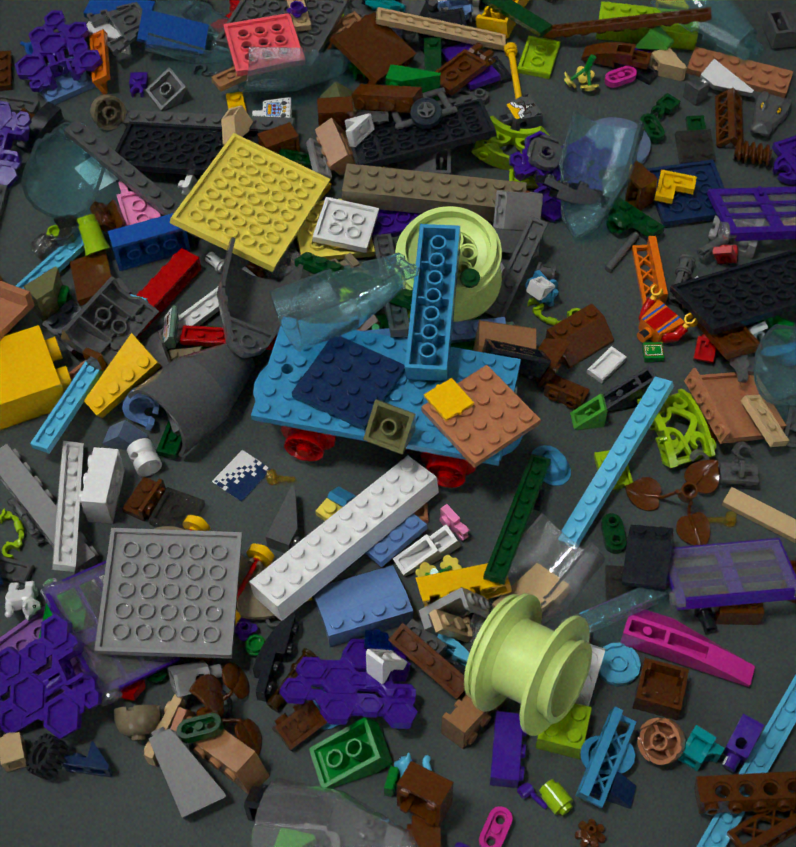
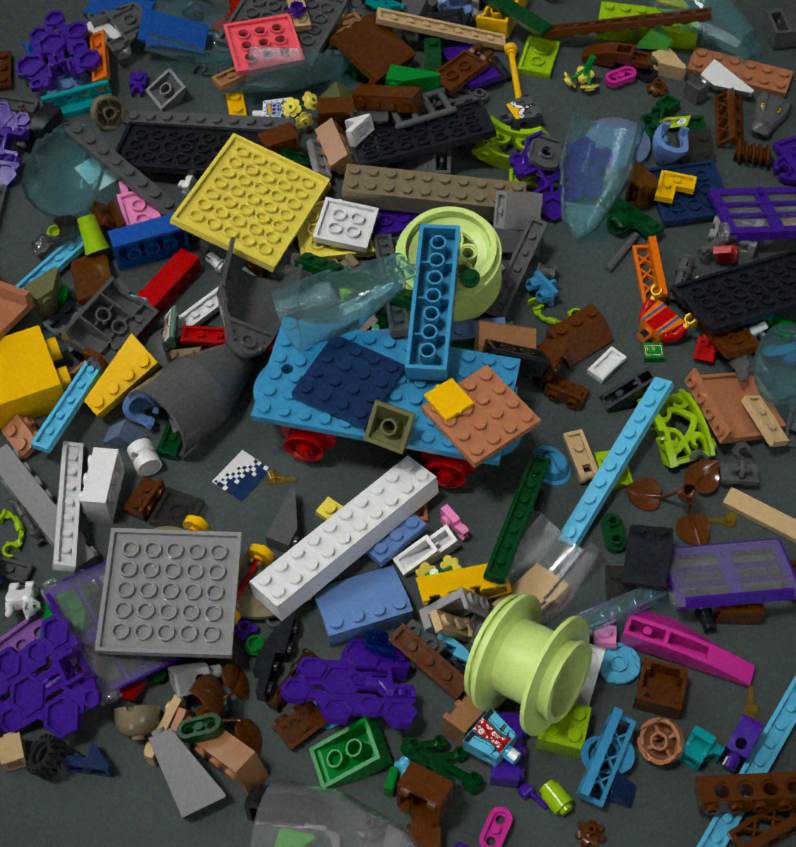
tan slope [221,105,253,145] -> none
dark azure tile [327,487,356,507] -> none
white slope [366,649,407,684] -> none
black wheel [410,98,442,129] -> none
white slope [526,276,555,300] -> none
black slope [536,174,609,204] -> none
bright green slope [570,394,608,430] -> none
none -> nougat bracket [2,414,39,459]
none -> teal fence [41,79,112,120]
none -> light yellow plant [283,91,318,130]
none -> dark green plant [401,735,483,794]
none -> torso [463,708,522,766]
none -> tan plate [562,429,598,484]
none -> bright pink plate [594,613,617,649]
none -> reddish brown plant [647,78,668,97]
none -> medium blue piece [653,122,689,166]
none -> lime sticker [659,115,691,128]
none -> clear yellow hand [743,686,759,718]

